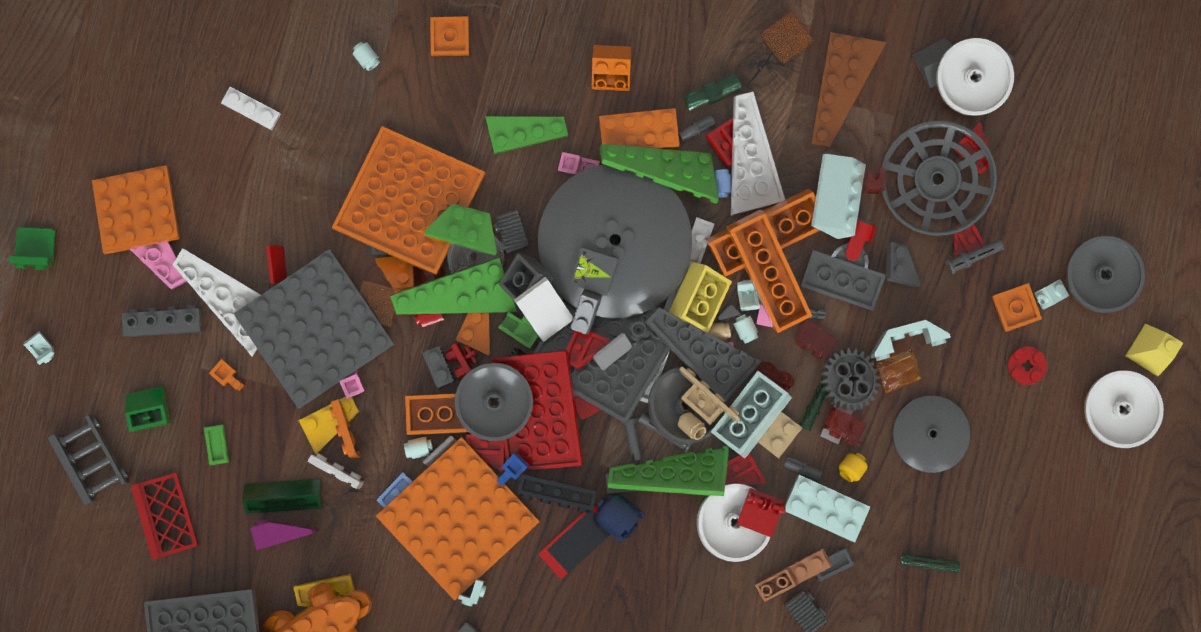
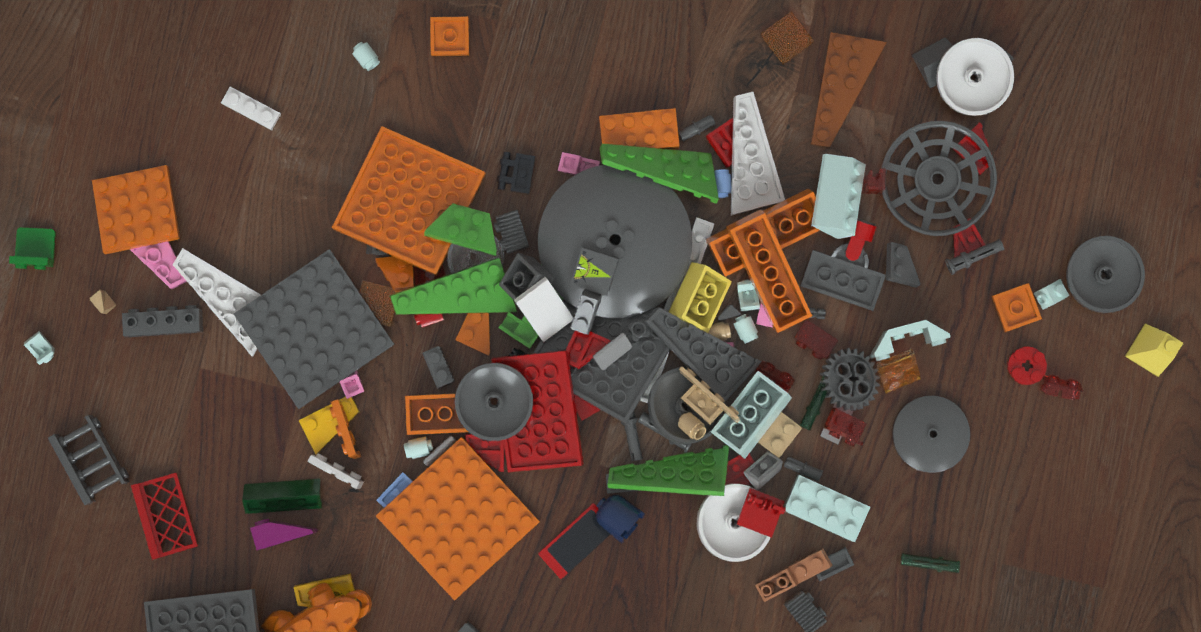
green slope [125,386,172,432] -> none
bright green tile [204,424,229,466] -> none
orange plate [209,359,245,391] -> none
red slope [266,246,287,285] -> none
red hips [444,343,479,378] -> none
light aqua bracket [458,579,487,606] -> none
bright green wing [485,116,568,154] -> none
blue plate [497,452,530,486] -> none
black brick [517,474,597,513] -> none
orange slope [592,45,631,91] -> none
clear green piece [683,73,742,112] -> none
yellow head [839,453,868,482] -> none
white dish [1084,371,1164,448] -> none
none -> tan slope [90,290,116,314]
none -> black plate [497,152,535,194]
none -> light grey slope [744,451,783,491]
none -> clear red hinge [1040,375,1083,400]

